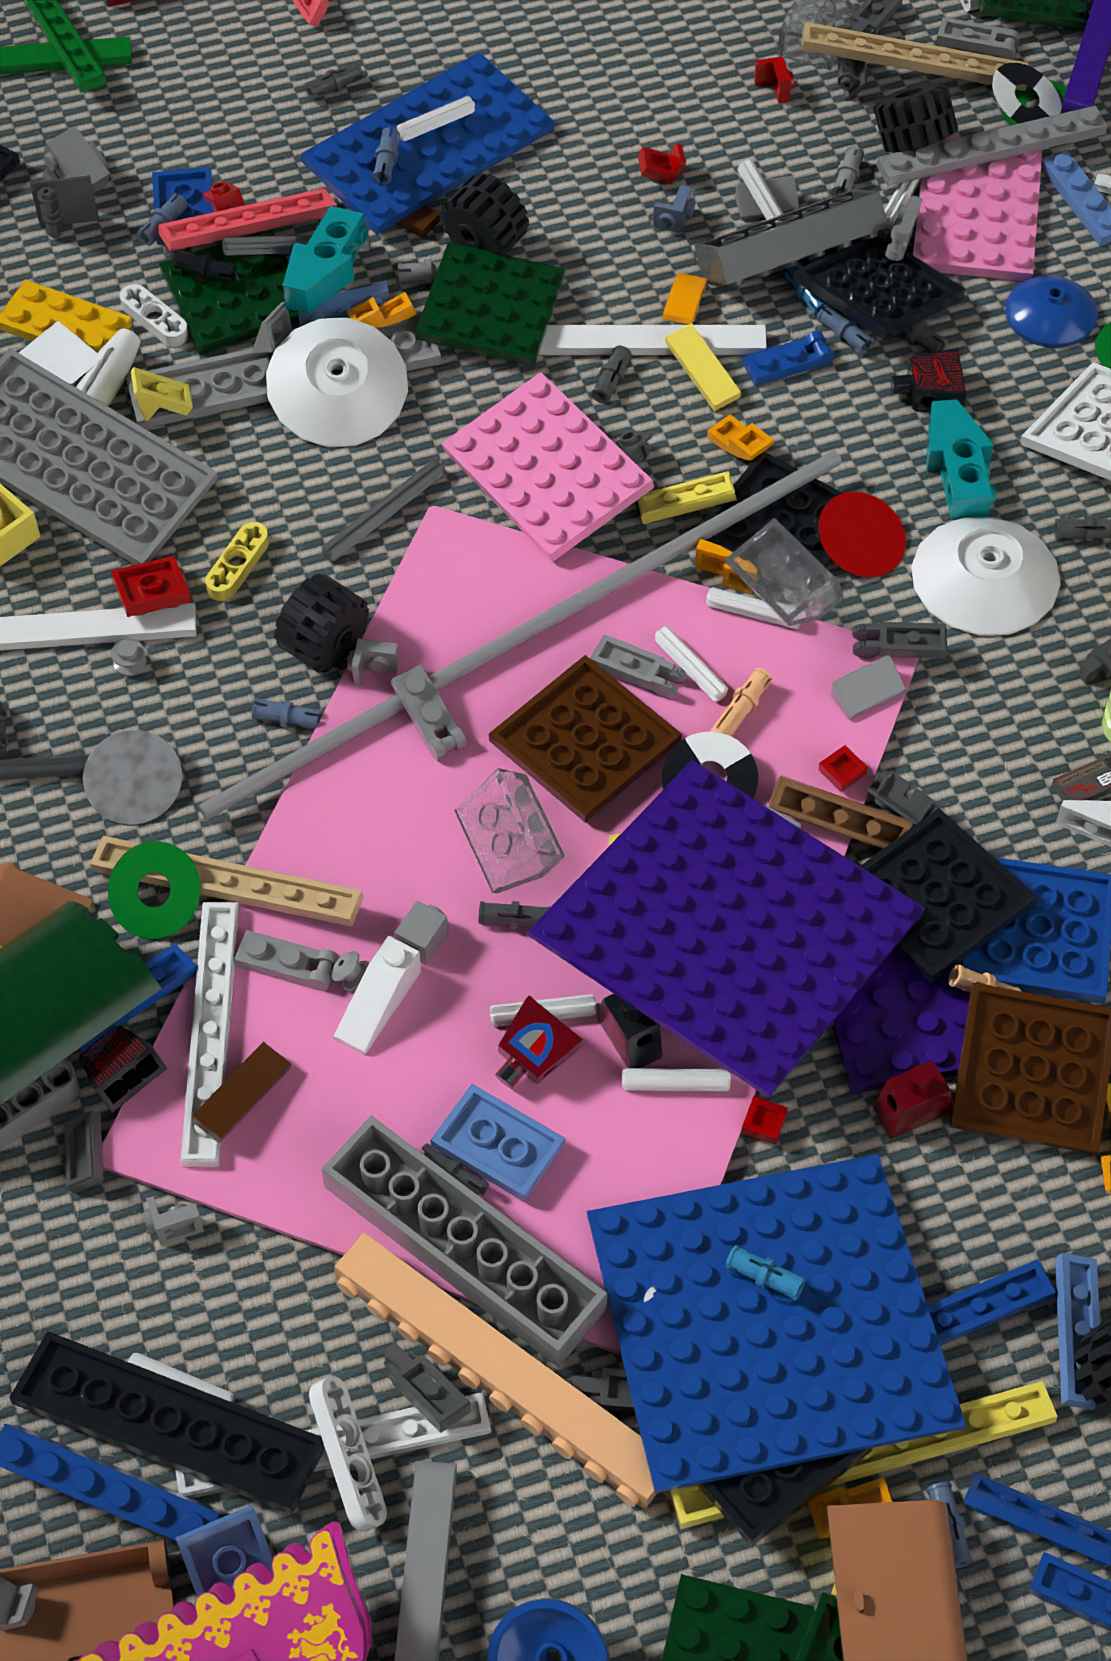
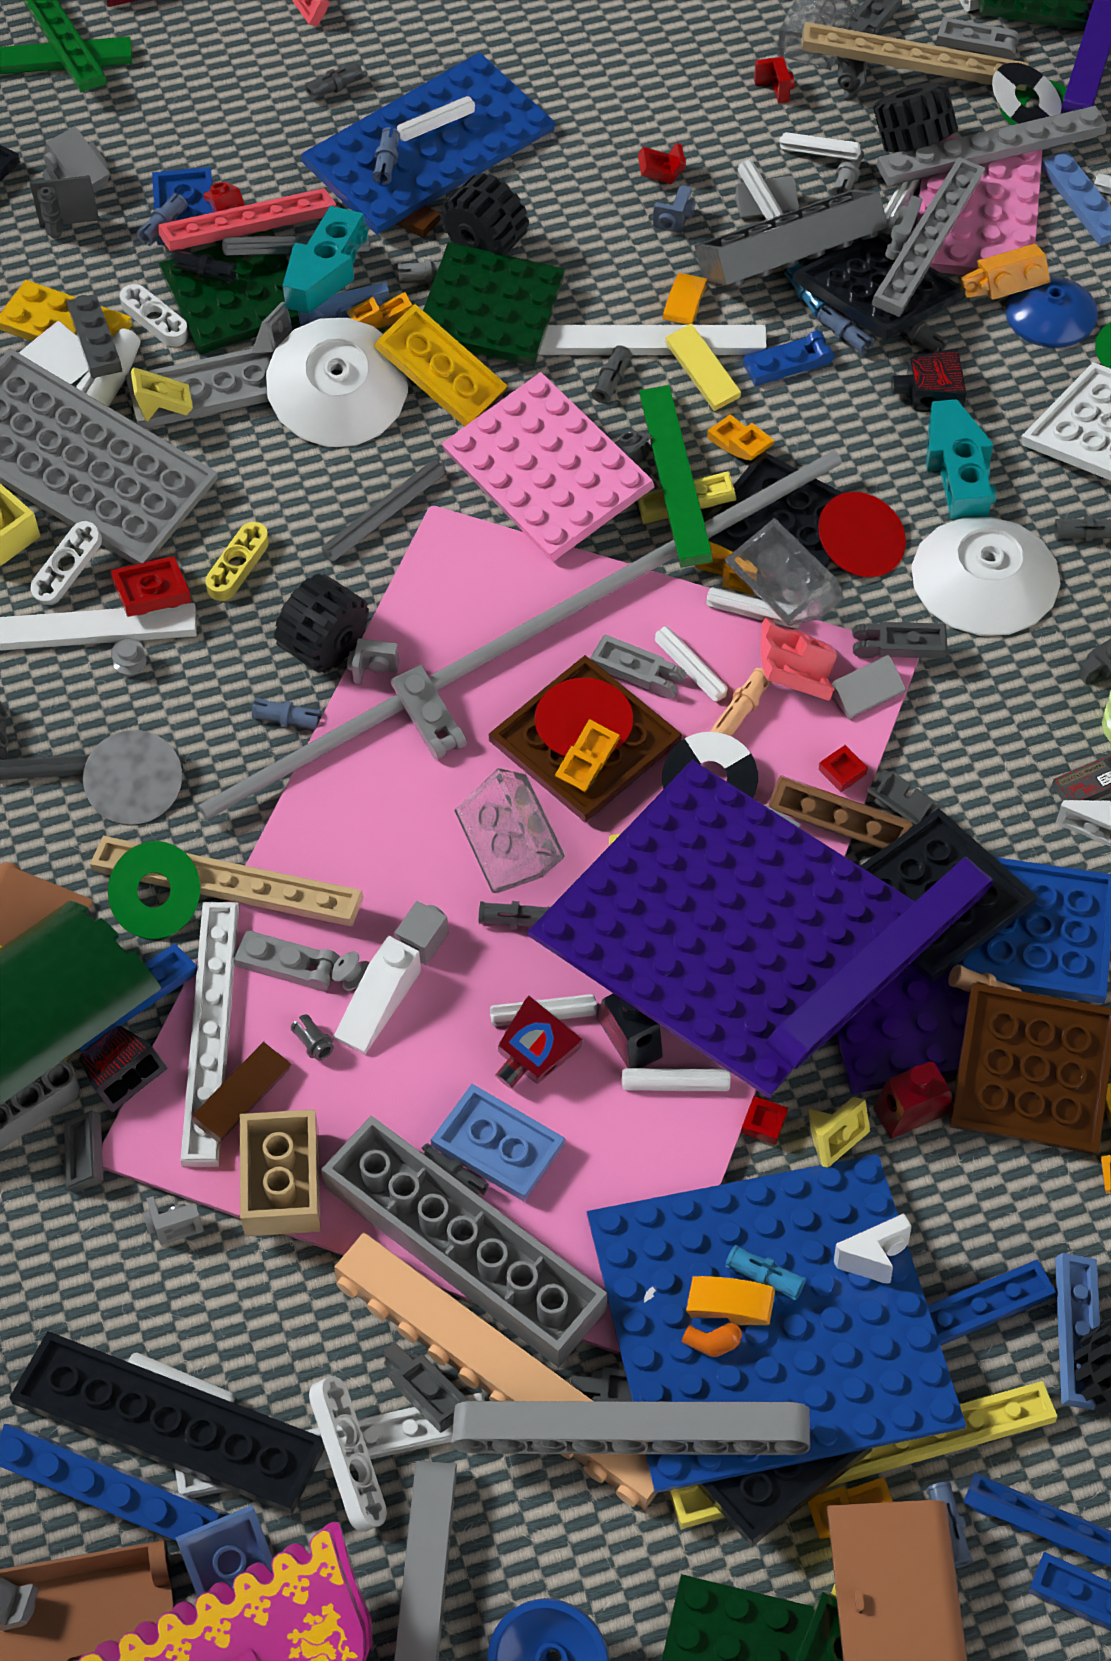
none -> white beam [31,521,102,605]
none -> dark grey plate [66,294,123,378]
none -> tan brick [240,1109,321,1237]
none -> dark grey pin [291,1014,334,1061]
none -> yellow plate [374,304,508,427]
none -> light grey beam [452,1401,810,1455]
none -> red sticker [535,678,633,756]
none -> light orange slope [555,719,620,793]
none -> green tile [639,385,713,568]
none -> orange arm [682,1323,742,1358]
none -> light orange slope [686,1276,775,1325]
none -> coral slope [761,616,838,701]
none -> dark purple beam [766,857,994,1069]
none -> white axle [779,132,861,160]
none -> light yellow slope [808,1097,870,1168]
none -> white slope [834,1214,911,1284]
none -> light grey plate [871,157,986,317]
none -> light orange hinge [960,244,1051,300]

